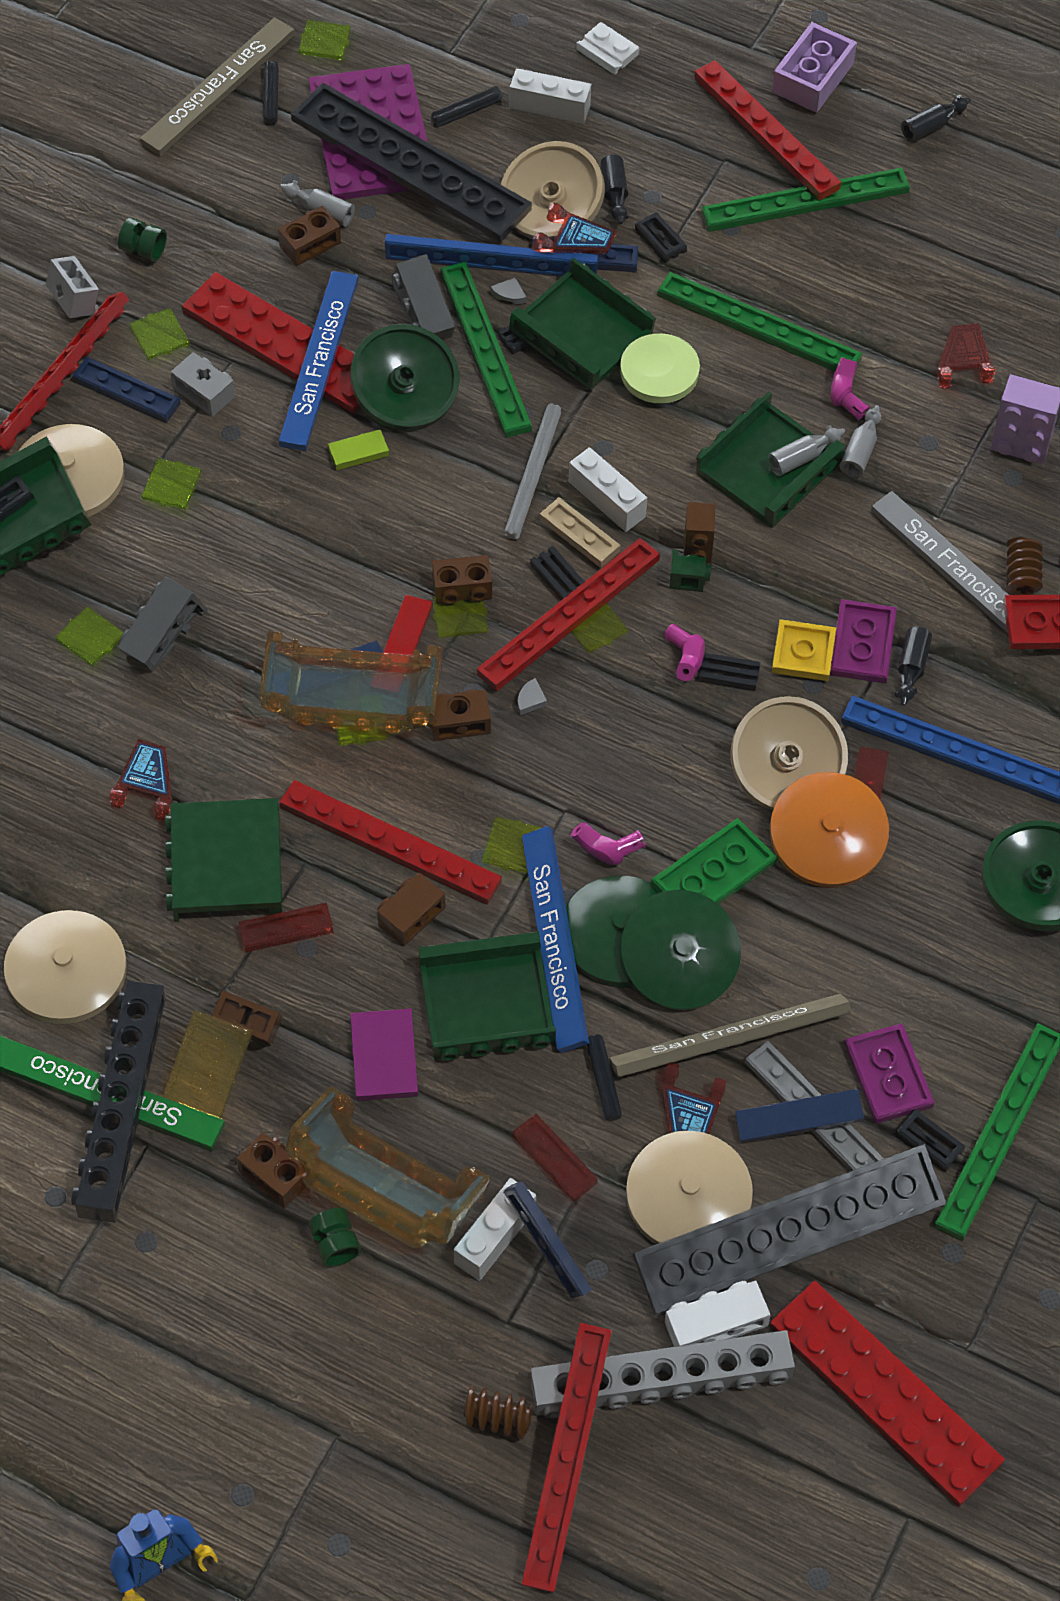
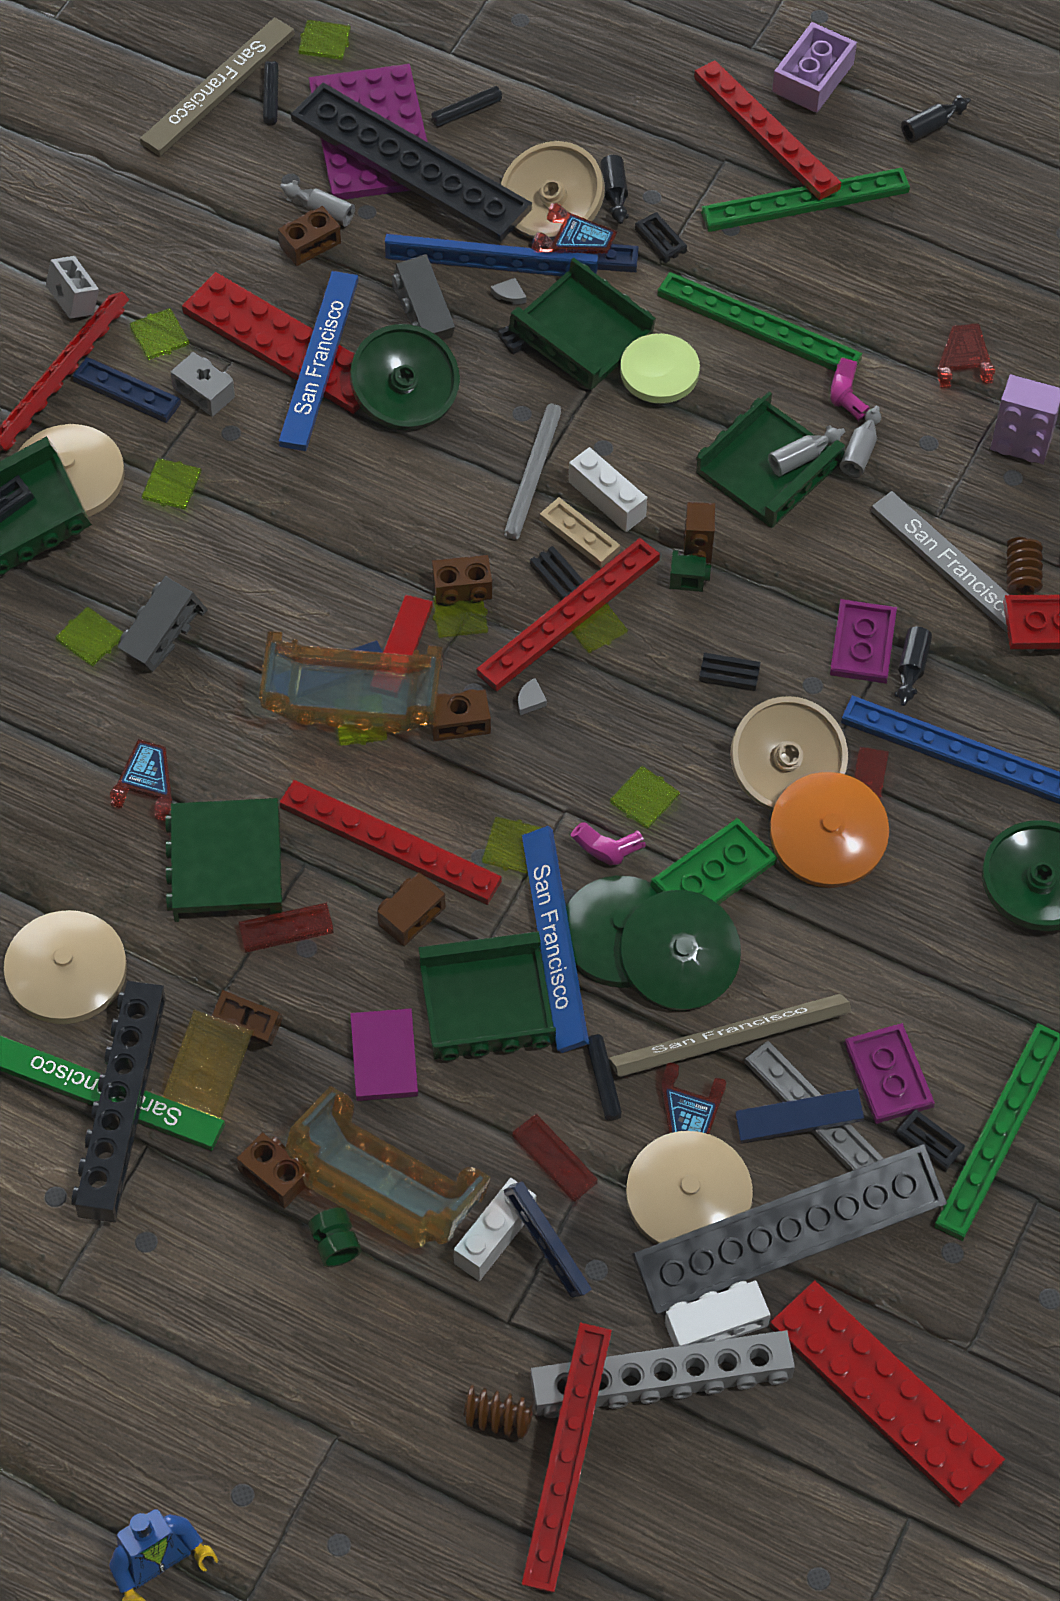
dark green wheel [118,217,167,262] -> none
lime tile [328,429,389,470] -> none
green tile [440,262,532,438] -> none
white brick [509,68,591,124] -> none
white plate [576,22,639,75] -> none
dark pink arm [664,624,705,681] -> none
yellow plate [772,619,836,681] -> none
none -> clear neon green piece [610,766,680,829]

